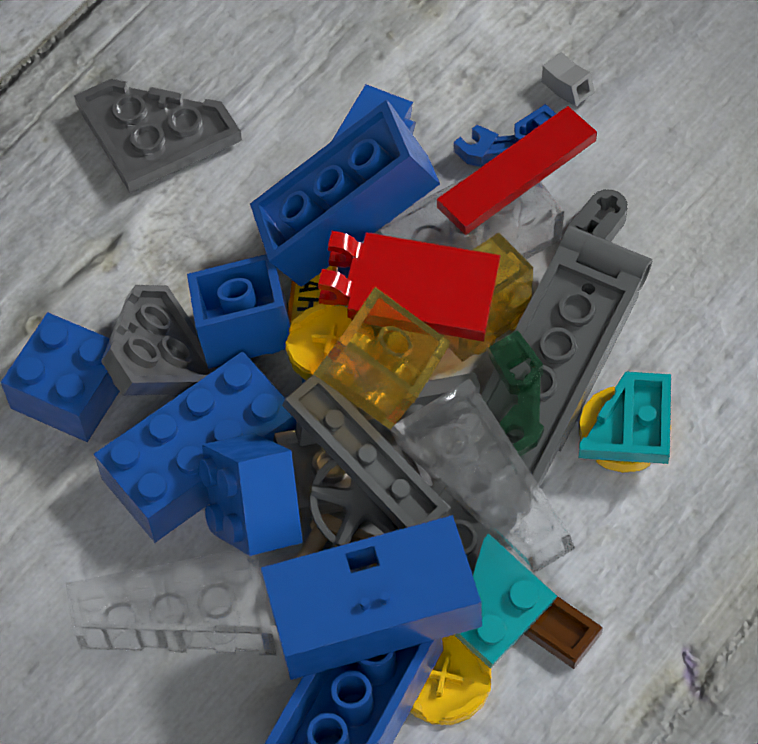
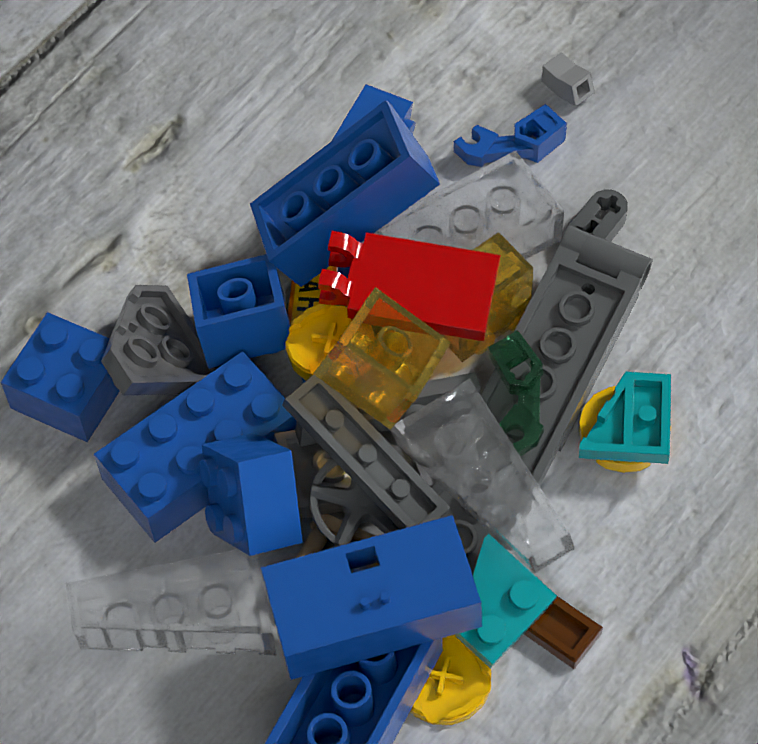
flat silver plate [74,79,242,192] -> none
red tile [437,106,597,235] -> none

